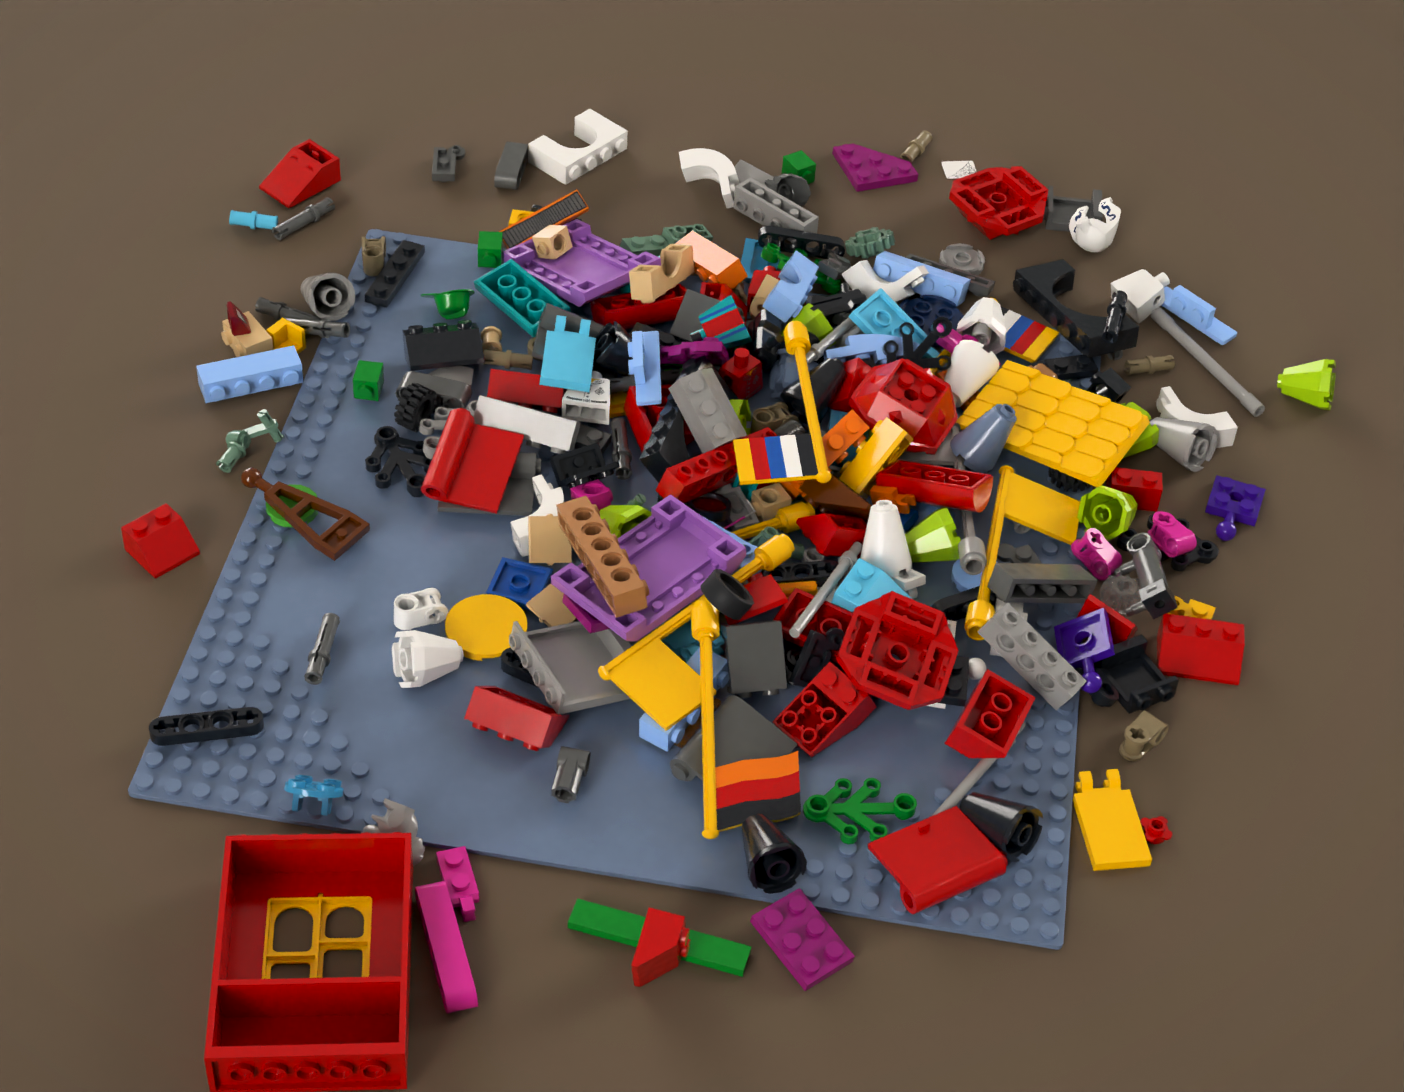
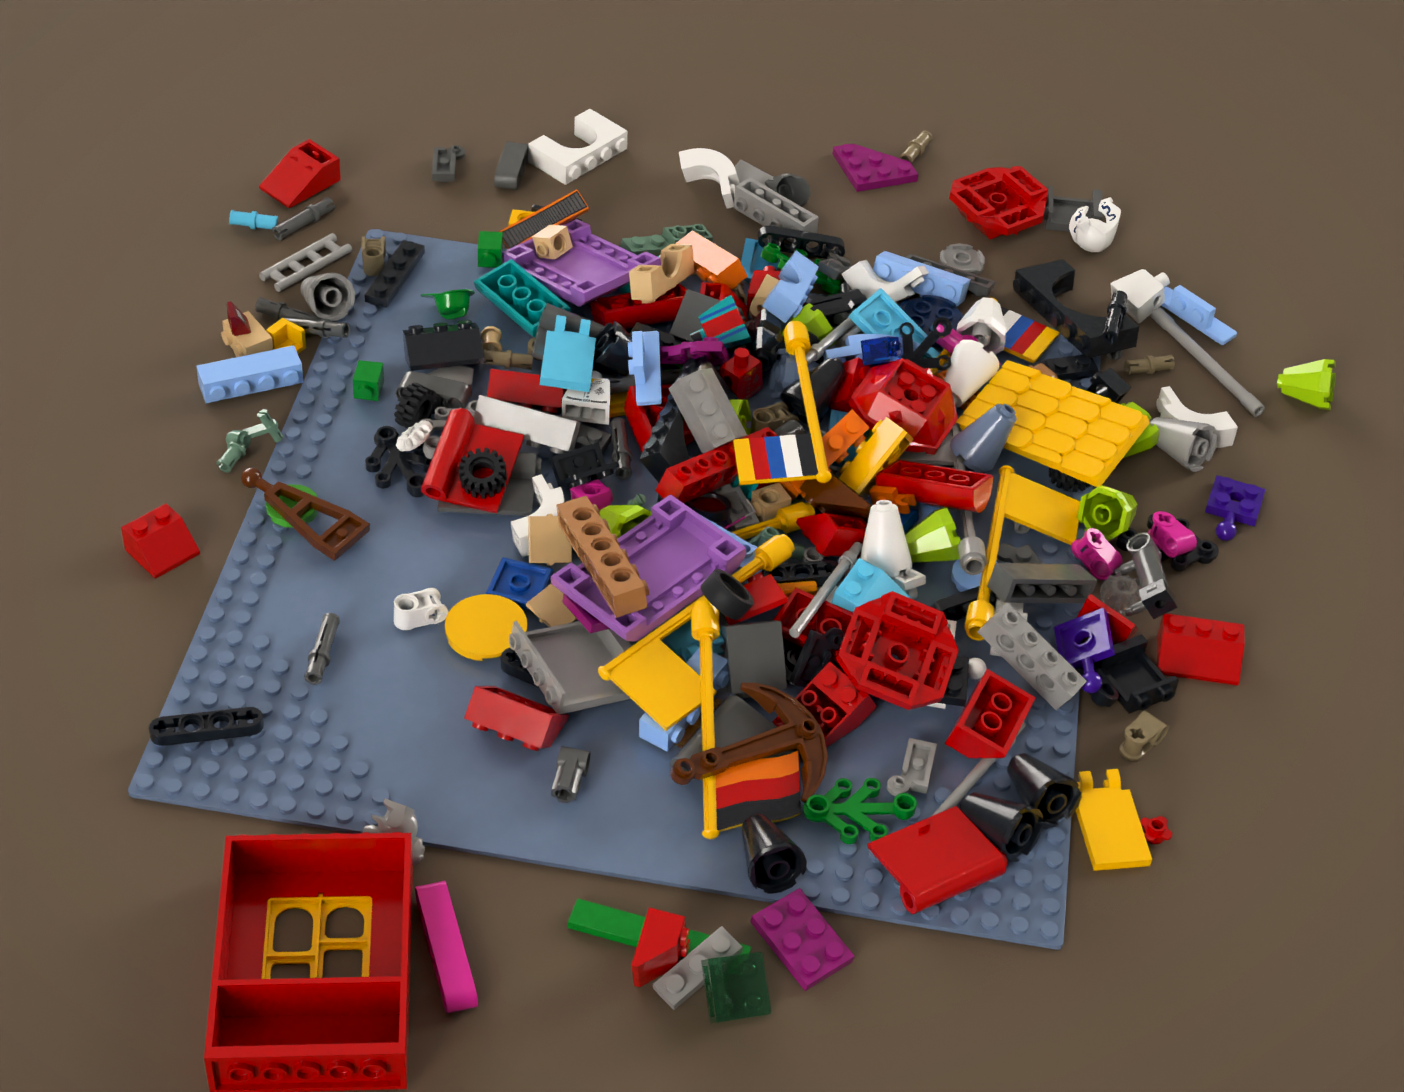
dark azure plate [284,775,344,816] -> none
white cone [392,630,464,688] -> none
dark pink hinge [436,846,479,922] -> none
green brick [782,150,816,184] -> none
sand green gear [845,227,895,259] -> none
white sticker [941,161,977,179] -> none
red slope [1106,467,1163,512] -> none
yellow plate [1167,596,1216,620] -> none
none -> light grey bar [259,233,352,292]
none -> white gear [396,420,433,451]
none -> black tyre [458,448,507,499]
none -> light grey plate [653,926,743,1010]
none -> reddish brown piece [670,682,828,802]
none -> clear green bracket [701,952,771,1023]
none -> clear blue brick [861,336,902,366]
none -> light grey hinge [887,738,937,796]
none -> black cone [1007,753,1082,828]

